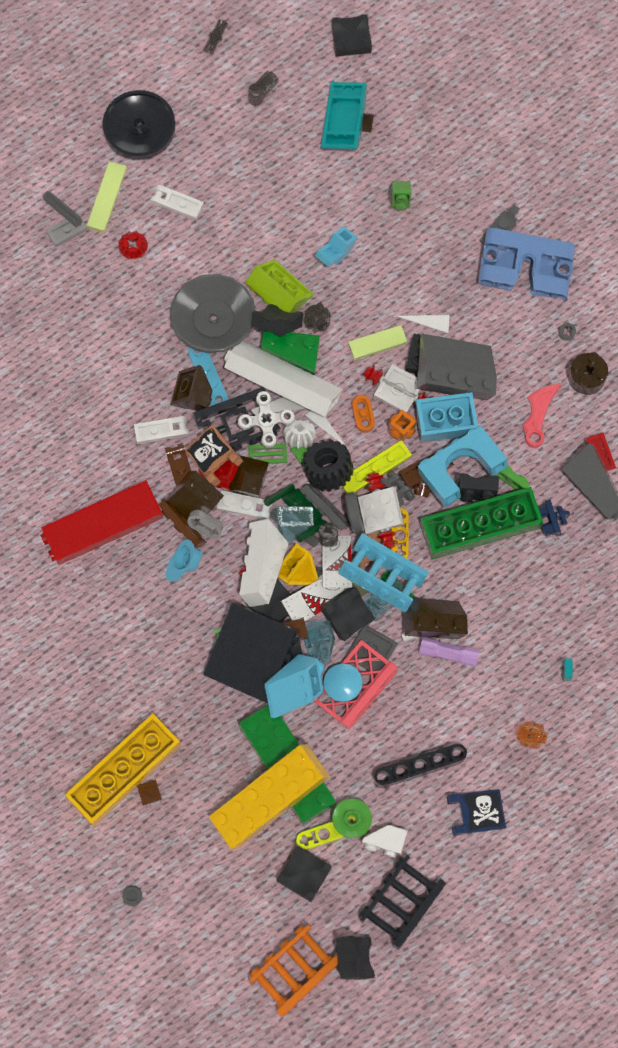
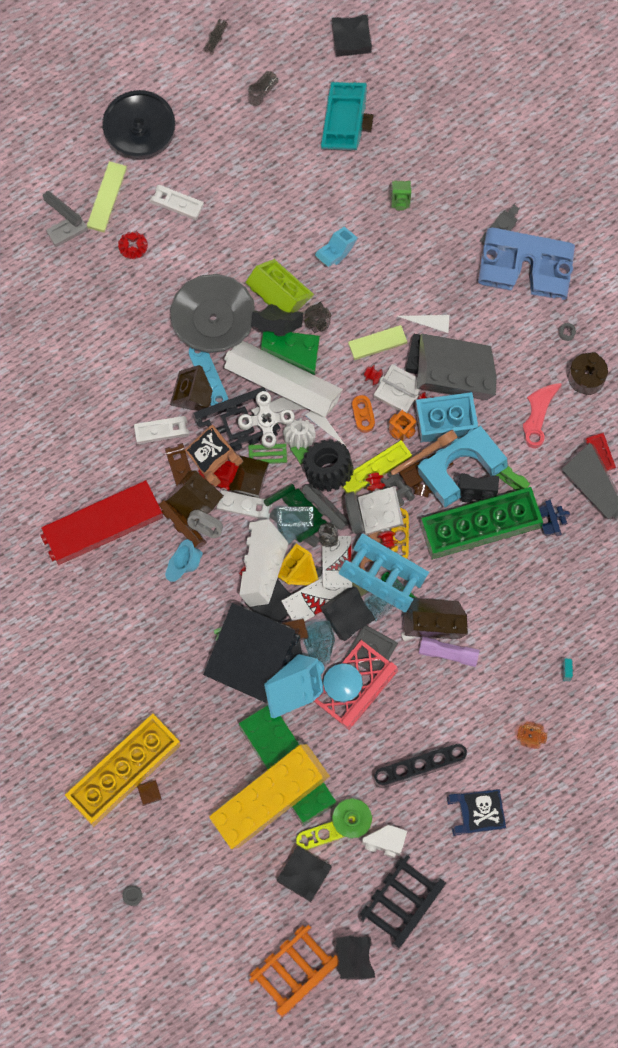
none -> nougat piece [391,430,458,475]

